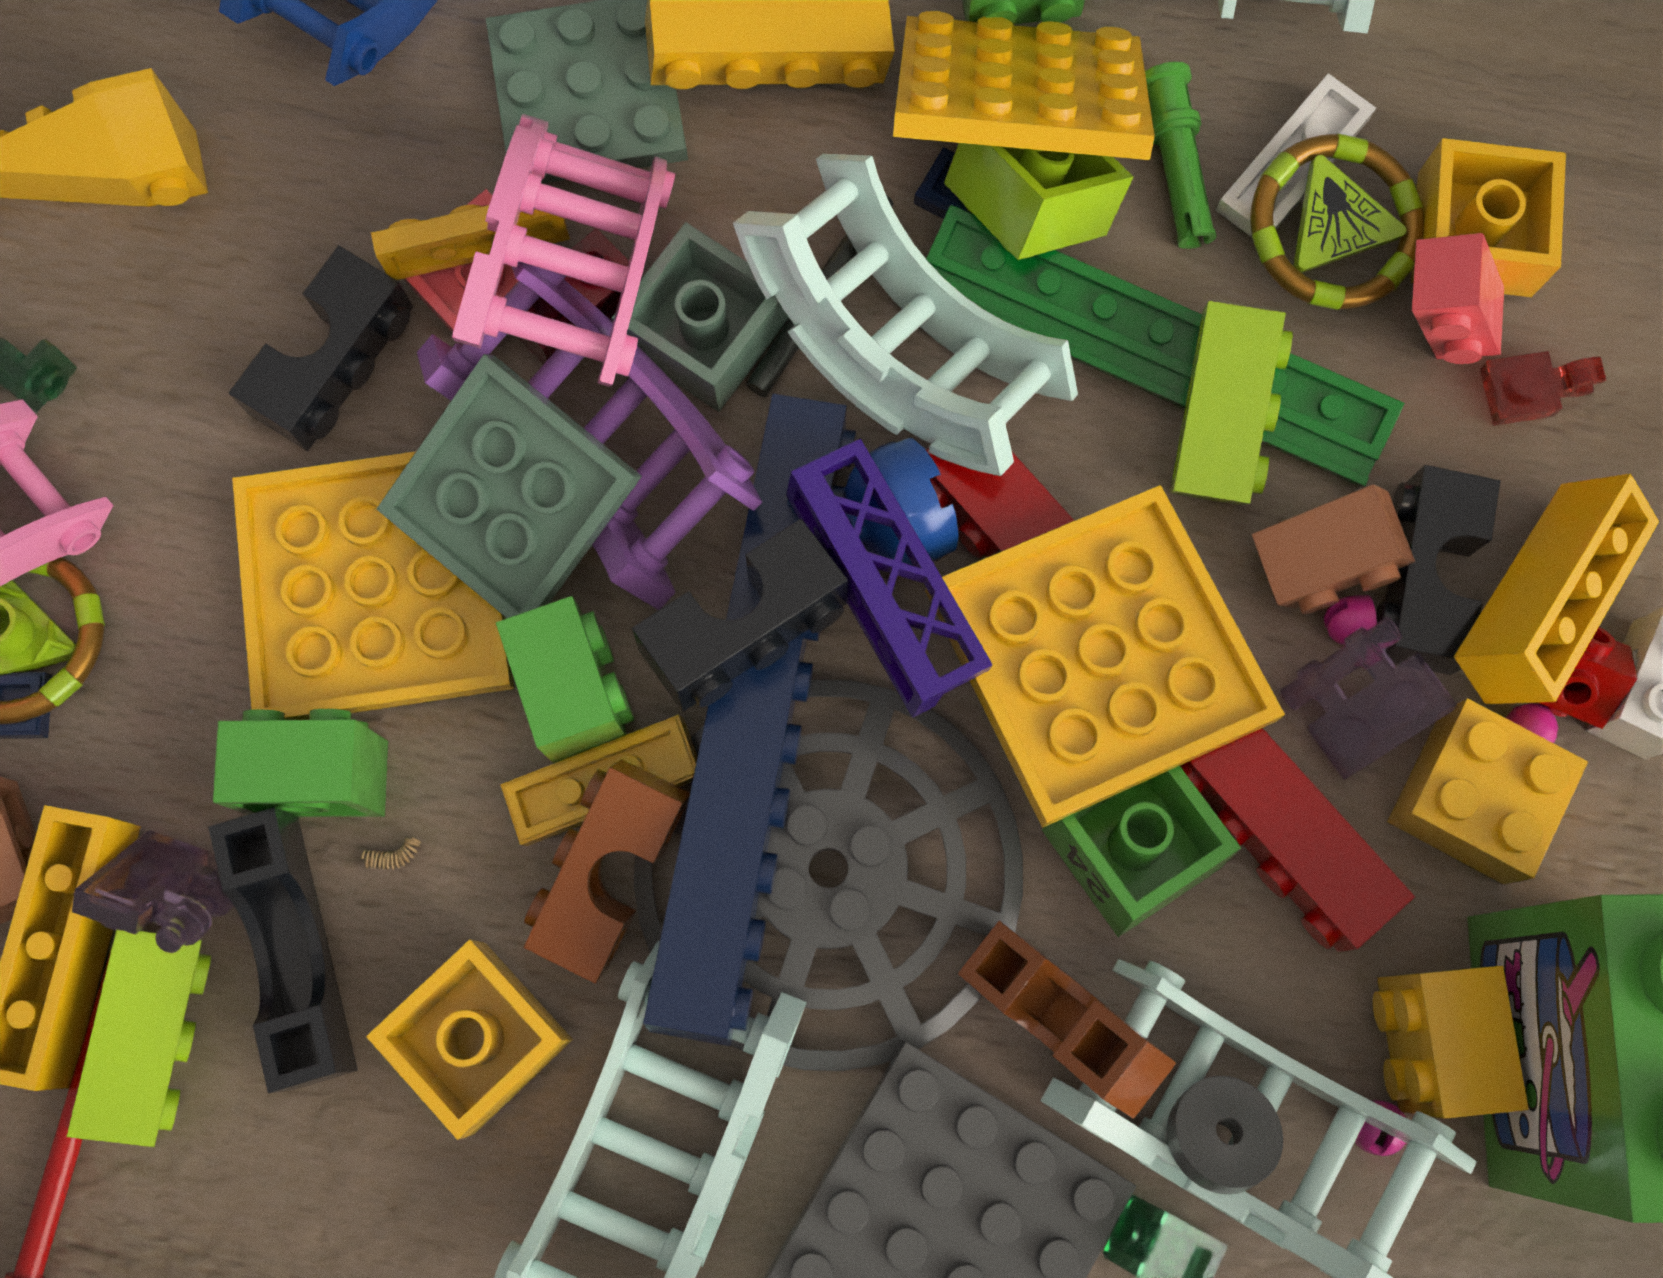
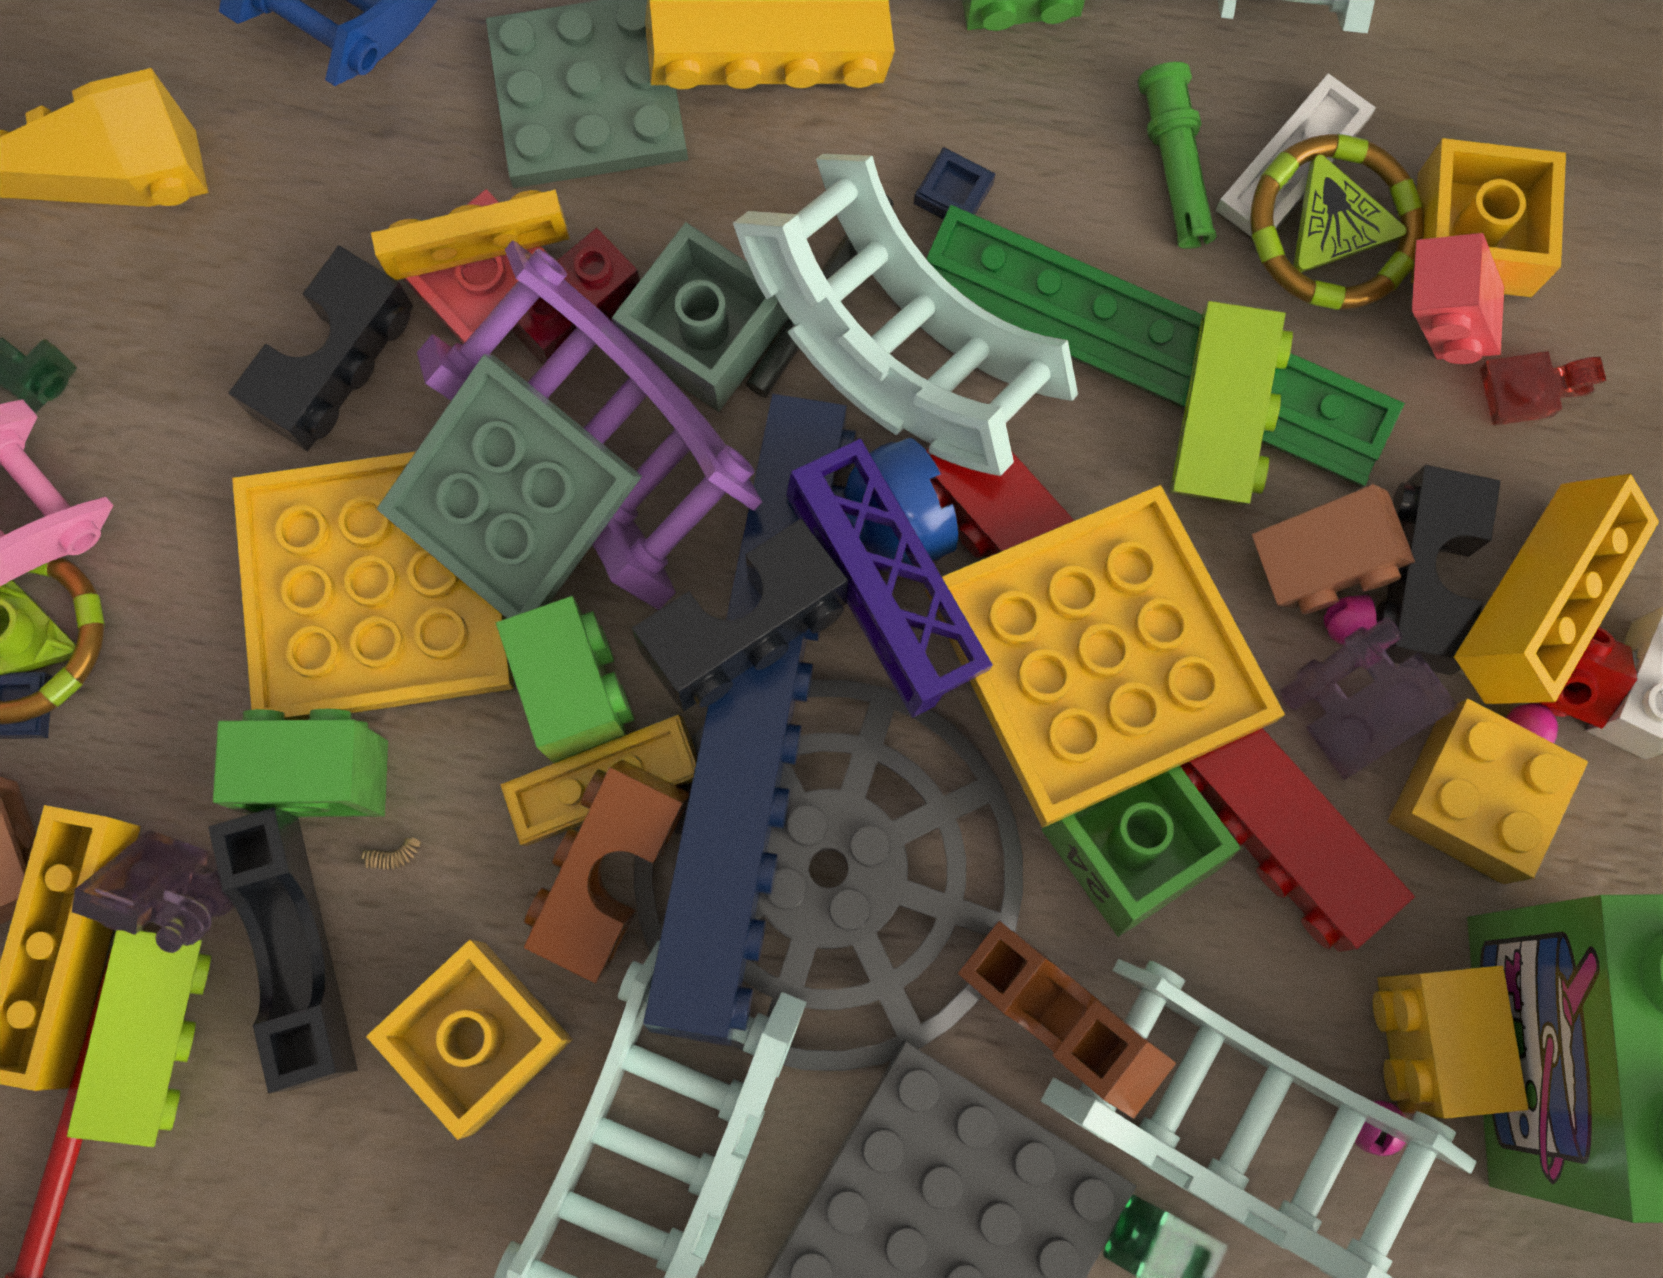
bright pink fence [452,114,676,387] -> none
yellow plate [893,11,1155,160] -> none
lime brick [944,143,1134,260] -> none
dark grey piece [1167,1076,1283,1194] -> none

